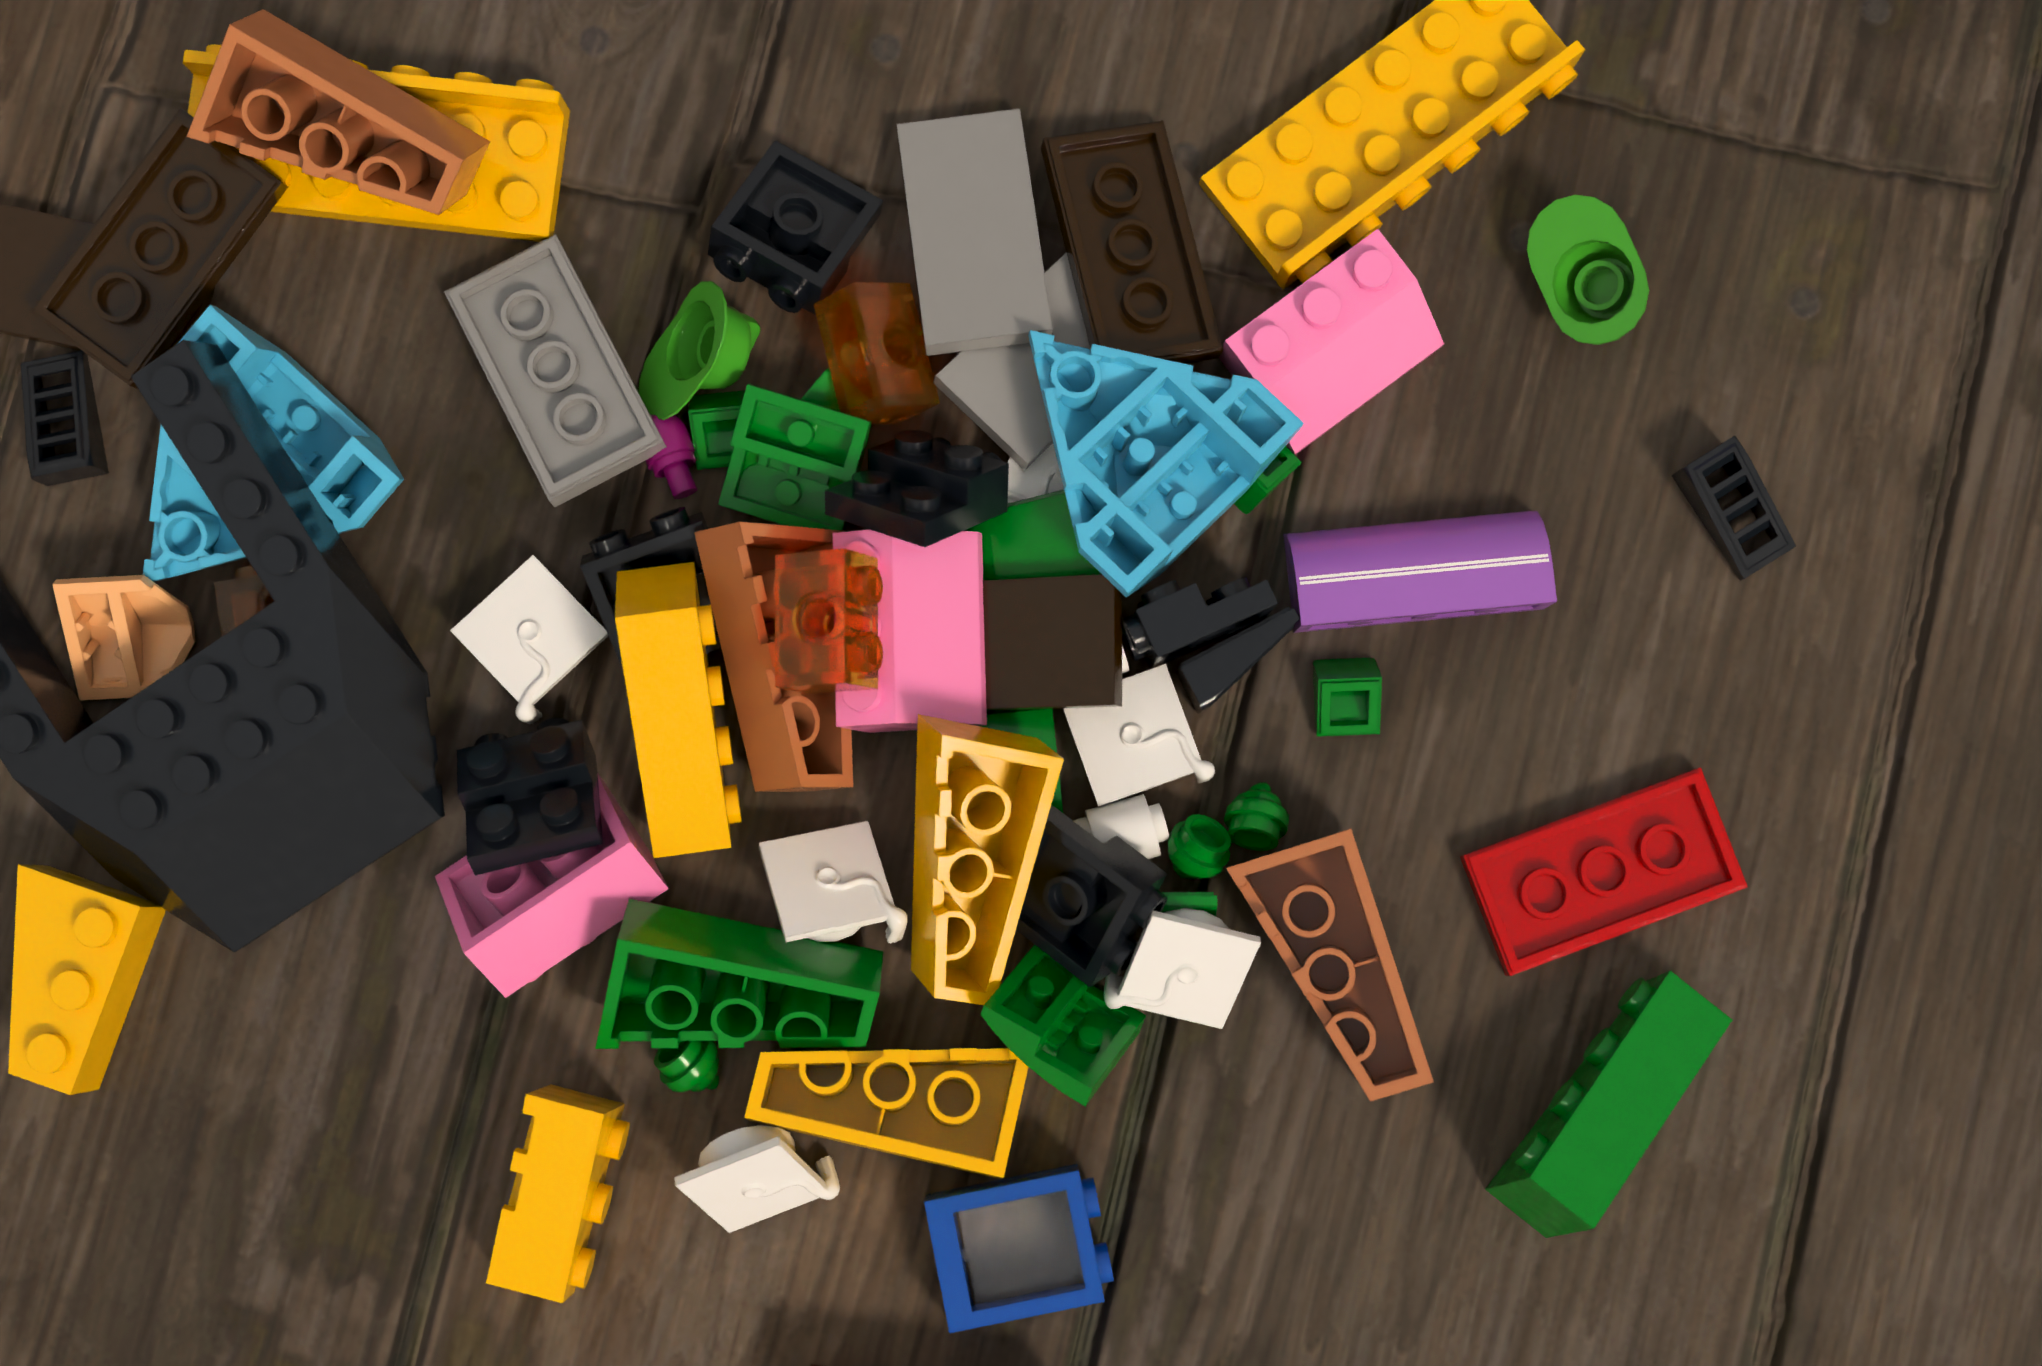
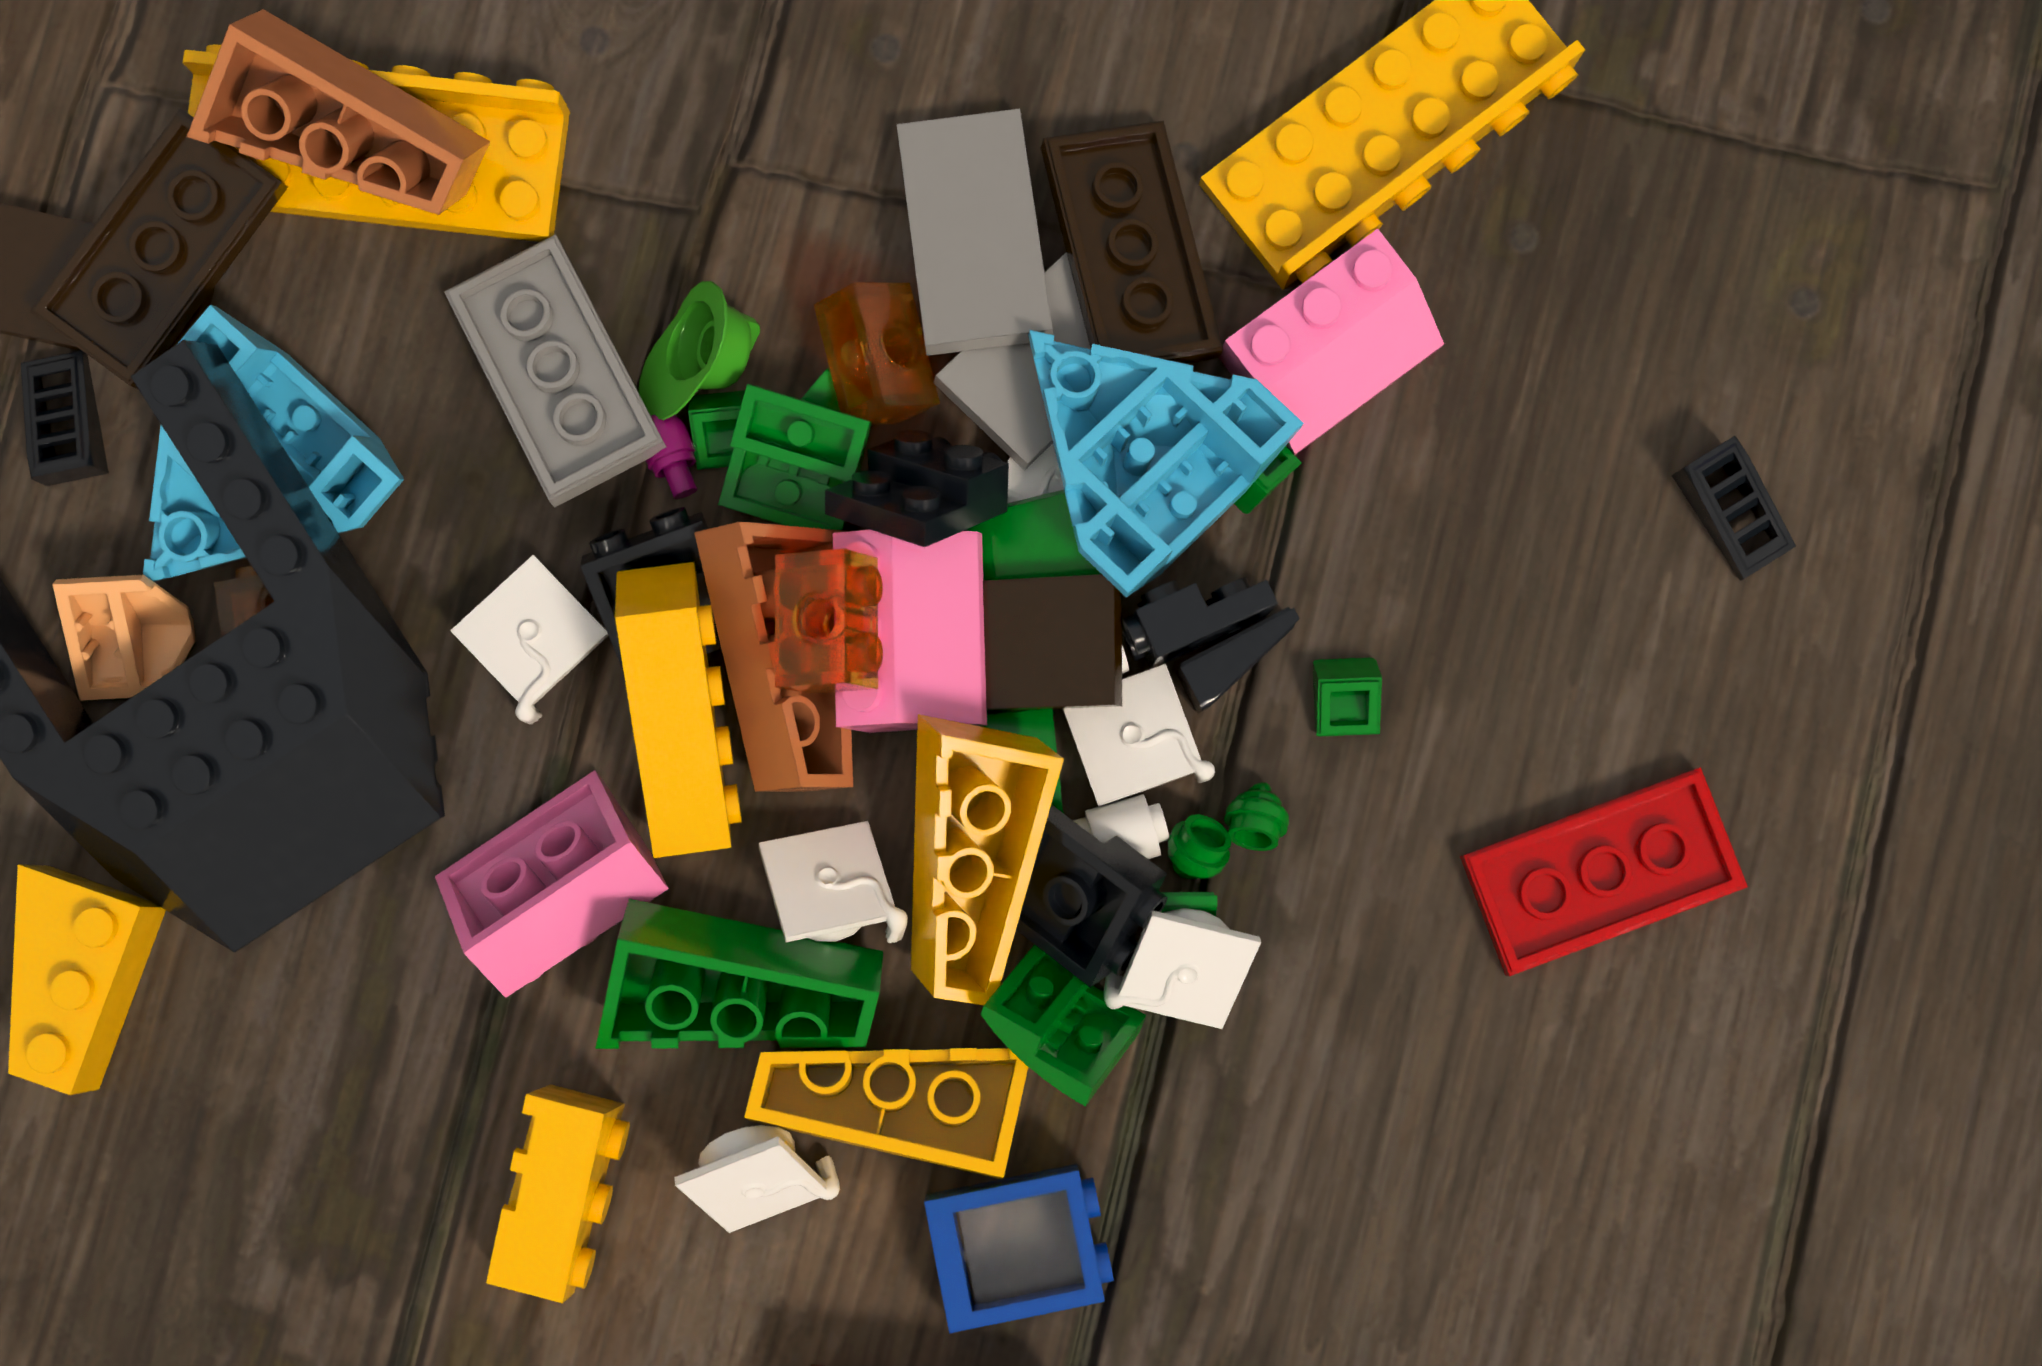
black plate [457,718,603,876] -> none
green plate [654,1041,720,1093] -> none
black plate [707,140,884,315] -> none
nougat wedge [1226,829,1434,1102] -> none
medium lavender brick [1283,511,1557,633] -> none
green wedge [1485,971,1732,1238] -> none
bright green piece [1527,194,1649,345] -> none

